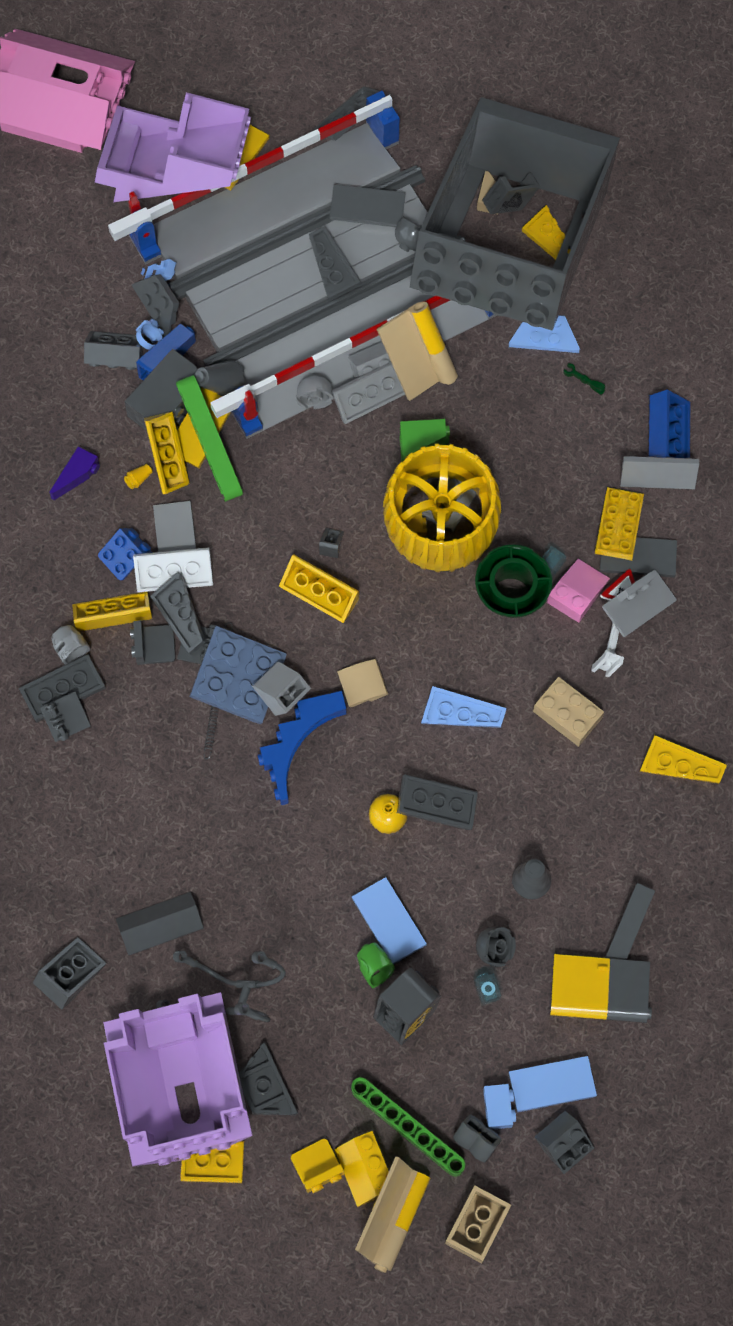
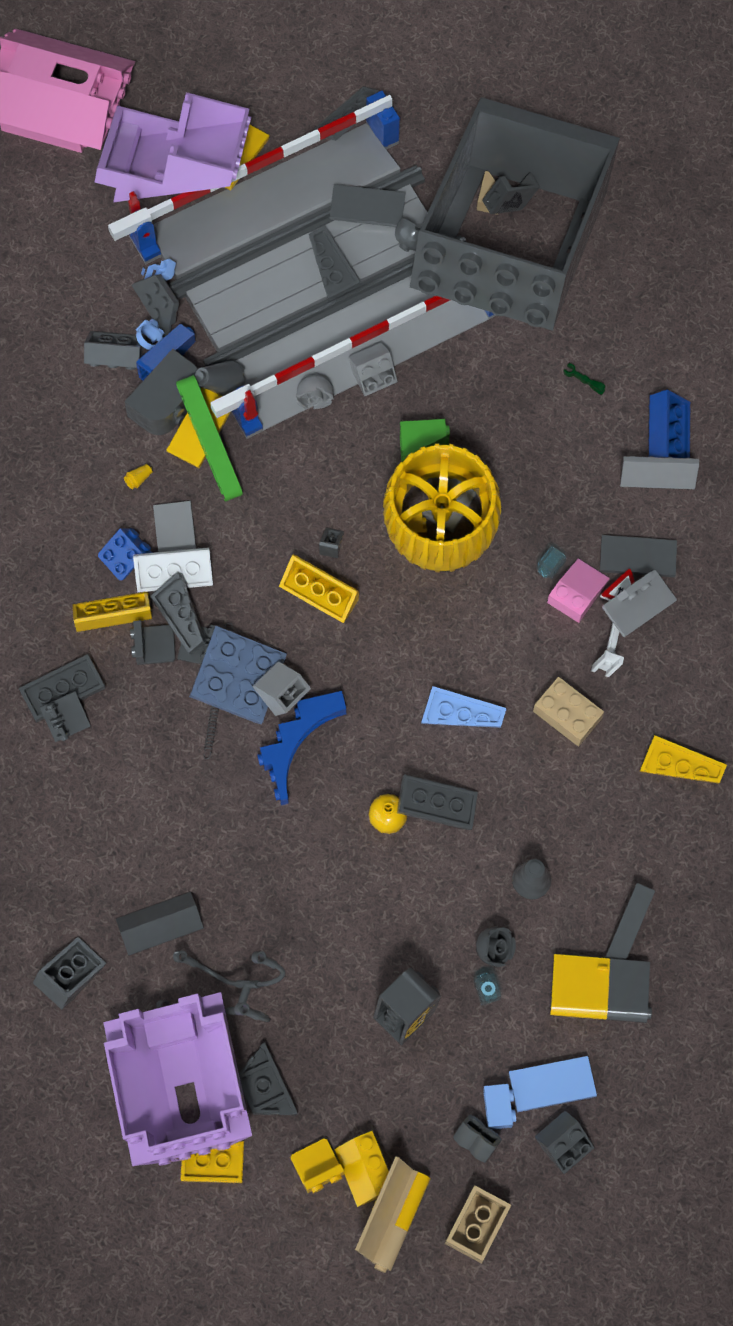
dark purple slope [49,447,100,500] -> none
light grey helmet [51,625,90,665] -> none
yellow slope [144,412,190,494] -> none
light grey tile [331,362,405,424] -> none
tan slope [337,659,388,707] -> none
bright green beam [351,1077,465,1177] -> none
light blue tile [352,877,427,965] -> none
bright green helmet [357,943,395,988] -> none
tan door [377,302,458,401] -> none
dark green cone [475,545,552,618] -> none
light blue wing [509,316,580,353] -> none
yellow wing [522,205,571,260] -> none
yellow tile [595,487,644,560] -> none

